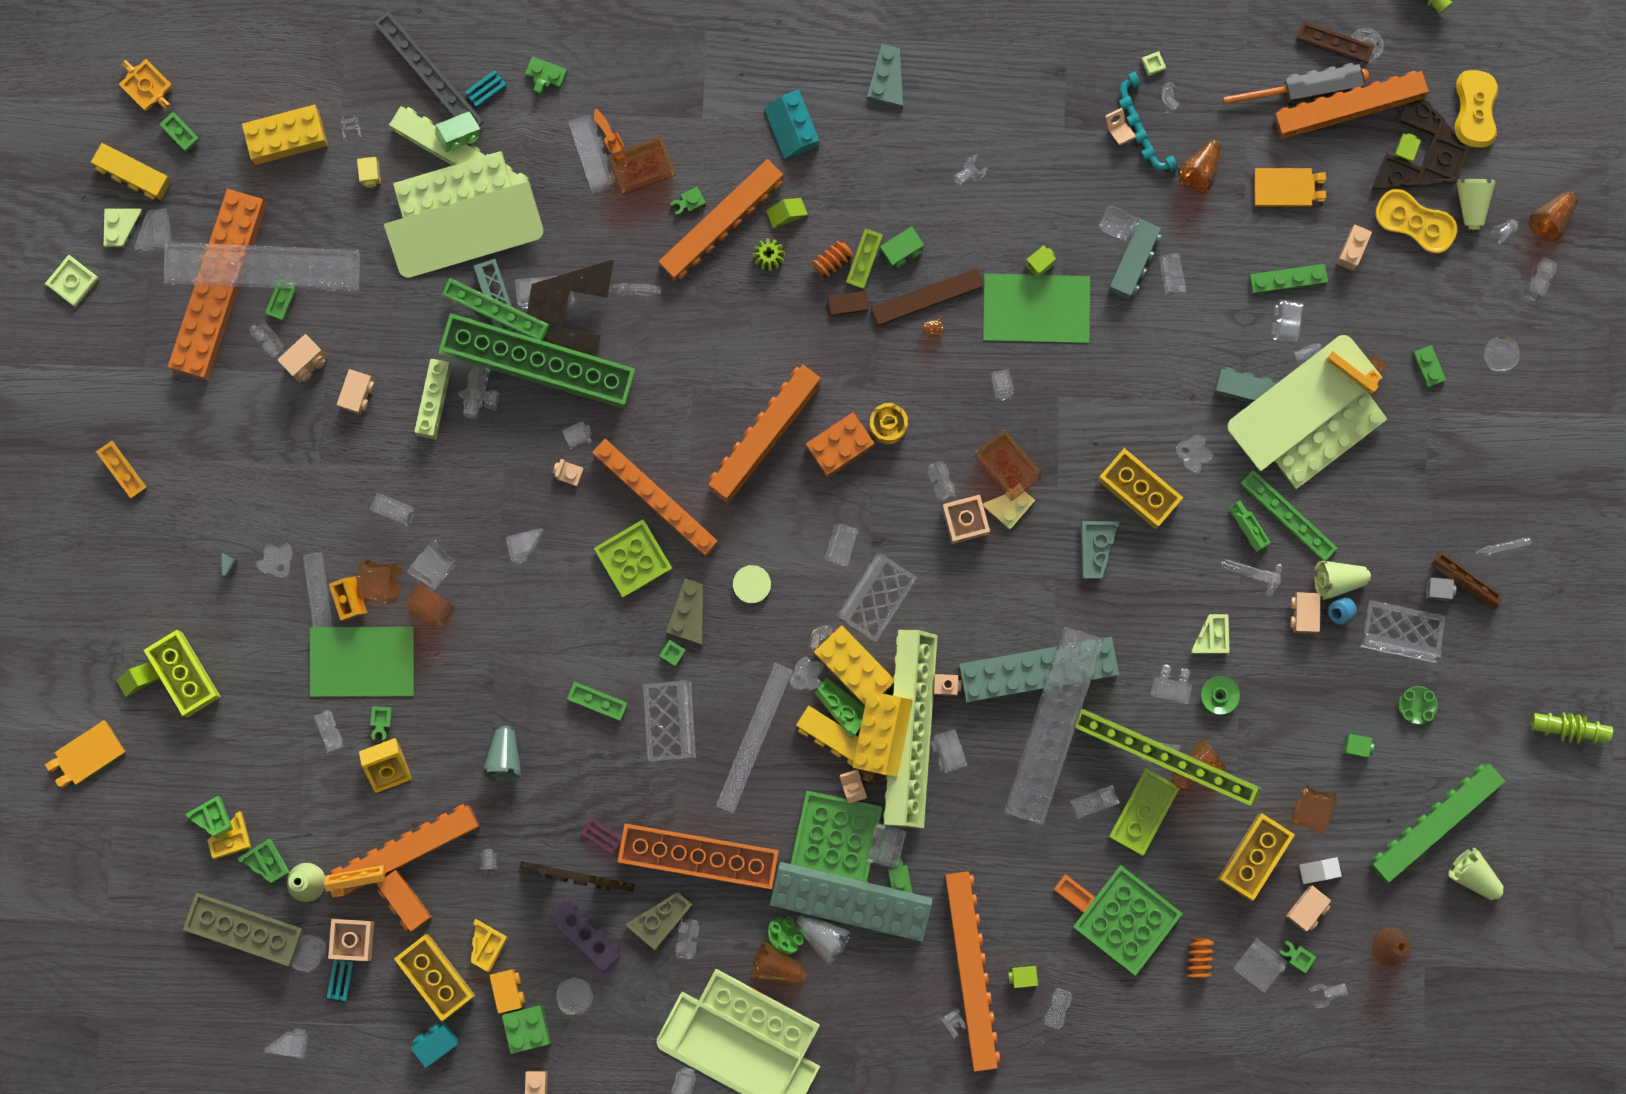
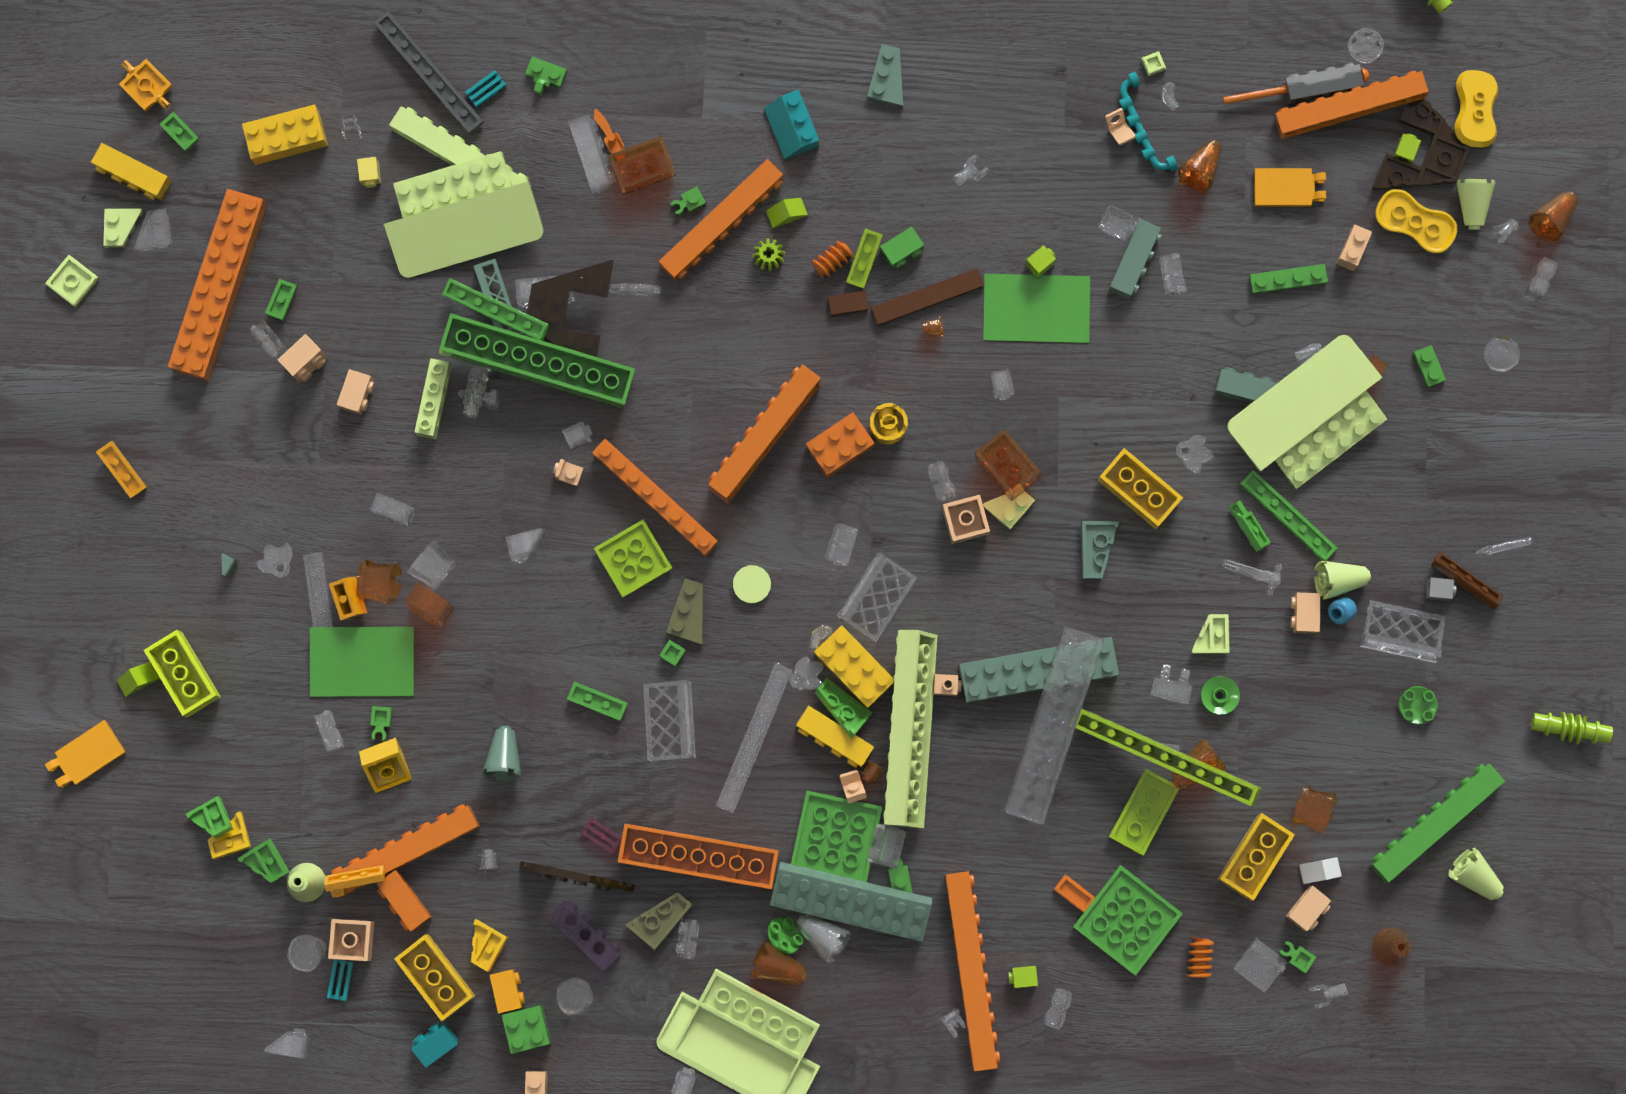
clear brick [164,242,360,291] -> none
olive plate [183,892,304,967] -> none
brick [435,111,480,152] -> none
yellow brick [853,691,913,777] -> none
clear brick [931,729,968,774] -> none
clear slope [1071,785,1119,819] -> none
clear brick [1271,300,1303,343] -> none
reddish brown tile [1296,21,1375,64] -> none
light orange hinge [1326,351,1381,395] -> none
bright green brick [1342,734,1374,758] -> none

